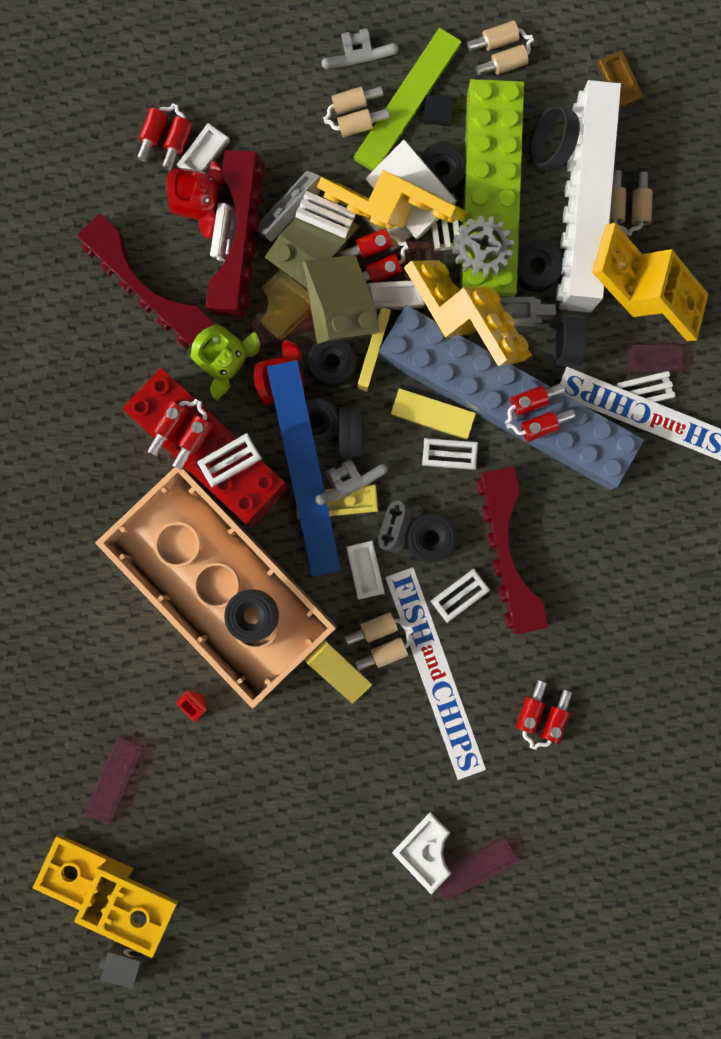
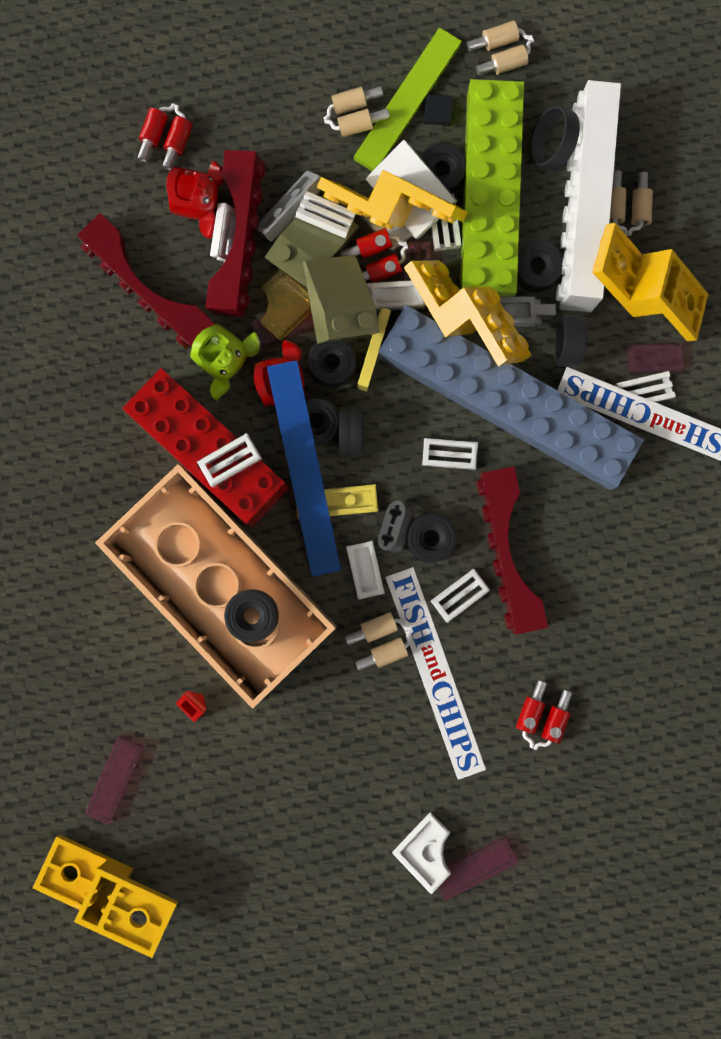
dark grey brick [99,943,145,989] -> none
red piece [148,399,213,470] -> none
white tile [177,123,230,173] -> none
light yellow tile [304,639,372,704] -> none
light grey piece [315,460,388,505] -> none
light grey piece [321,28,399,69] -> none
light yellow tile [391,389,476,440] -> none
light grey gear [452,215,514,278] -> none
red piece [505,383,575,442] -> none
pearl gold tile [597,50,644,110] -> none

